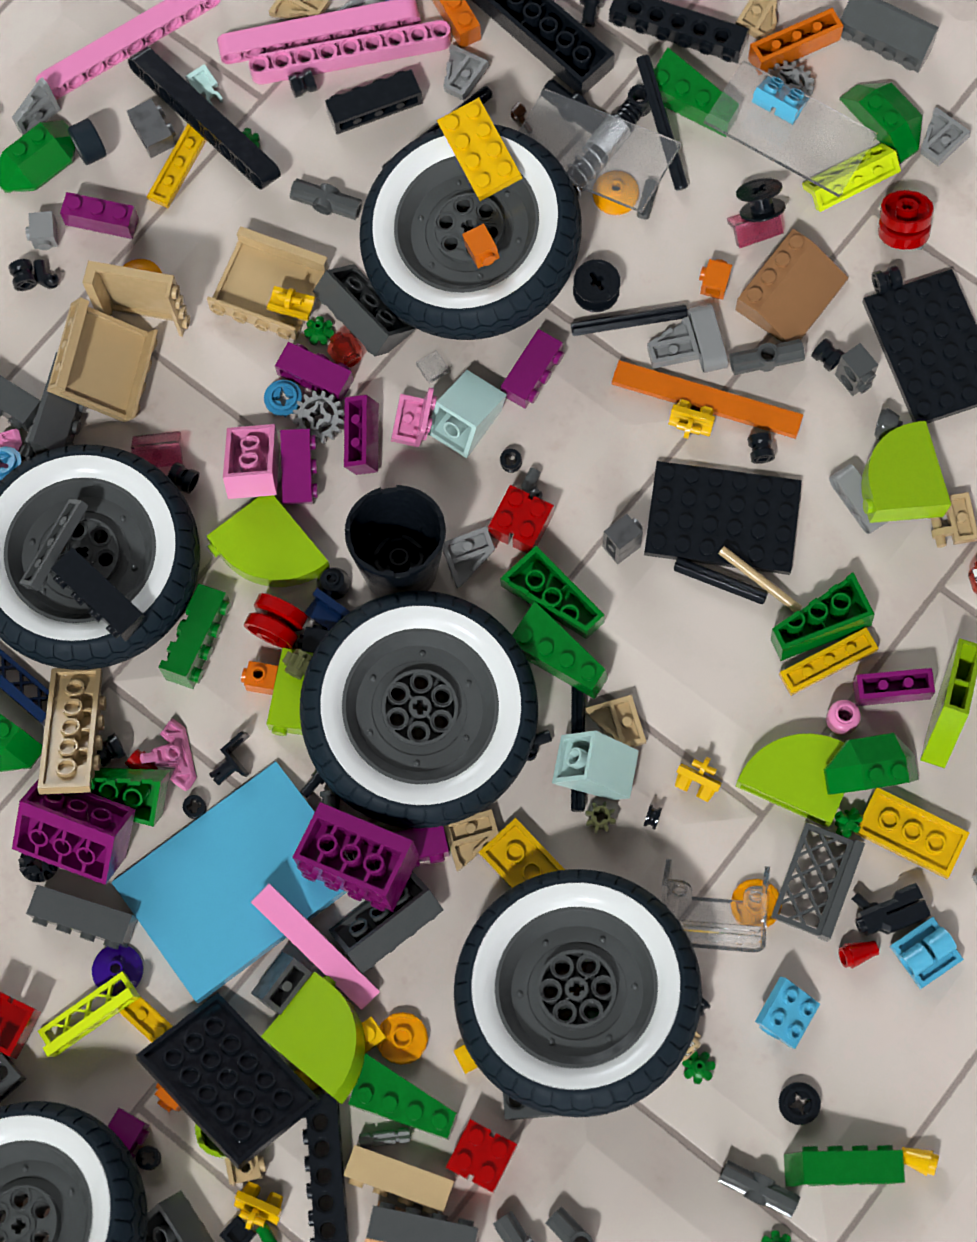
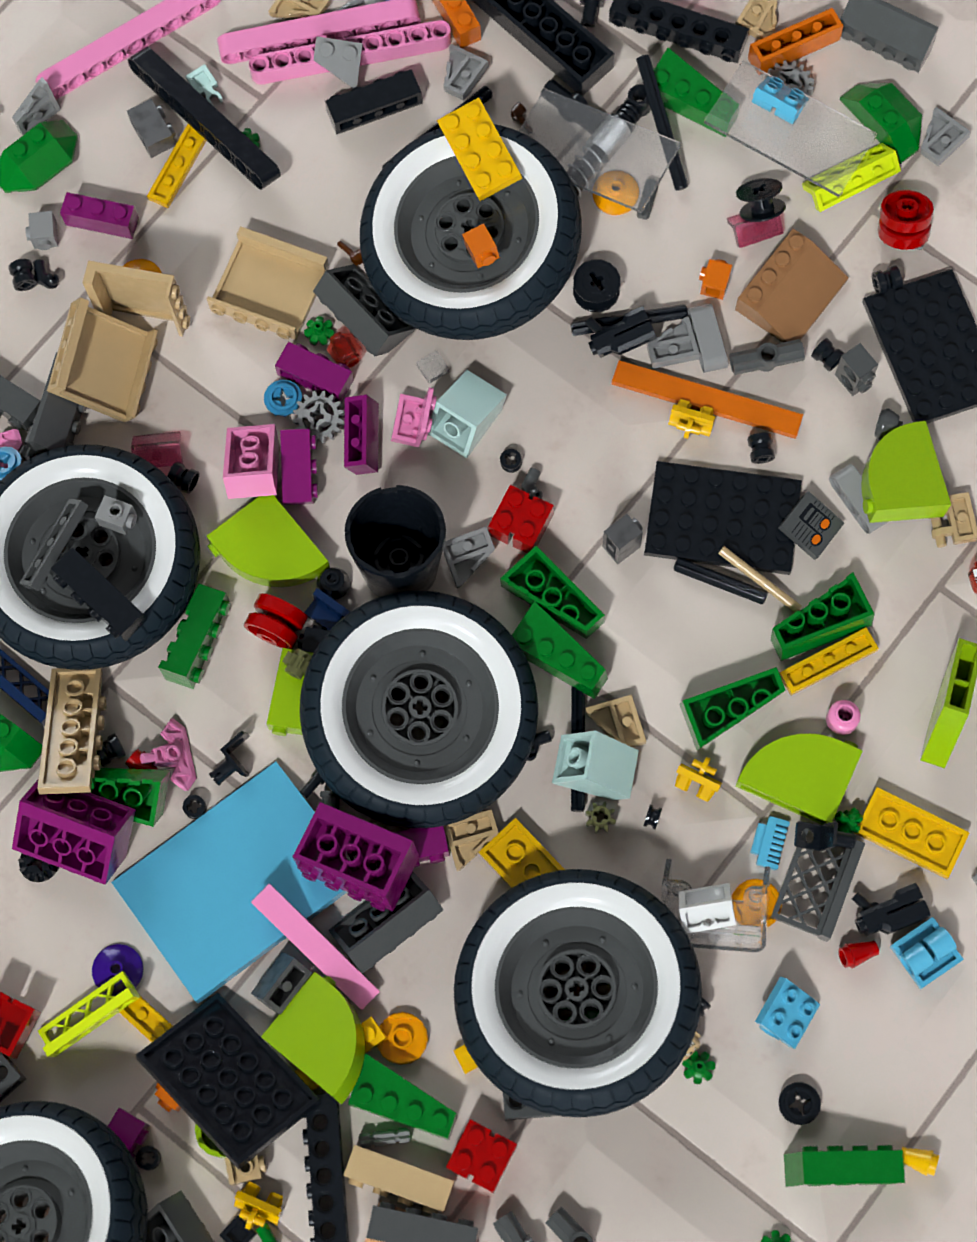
dark grey brick [26,885,137,950] -> none
black wheel [68,118,107,165] -> none
orange brick [241,661,278,695] -> none
yellow hips [267,286,316,321] -> none
black wheel [288,68,317,98] -> none
dark grey piece [290,178,363,220] -> none
magenta brick [501,329,564,409] -> none
dark grey piece [718,1160,800,1218] -> none
green wedge [824,733,919,795] -> none
magenta brick [852,668,935,706] -> none
none -> light grey brick [95,495,137,535]
none -> light grey wing [313,36,362,88]
none -> reddish brown hand [337,241,363,266]
none -> black piece [585,306,657,358]
none -> green wedge [679,667,786,751]
none -> white window [679,883,736,934]
none -> medium azure piece [750,816,790,871]
none -> dark grey tile [778,491,844,560]
none -> black bracket [794,821,856,851]

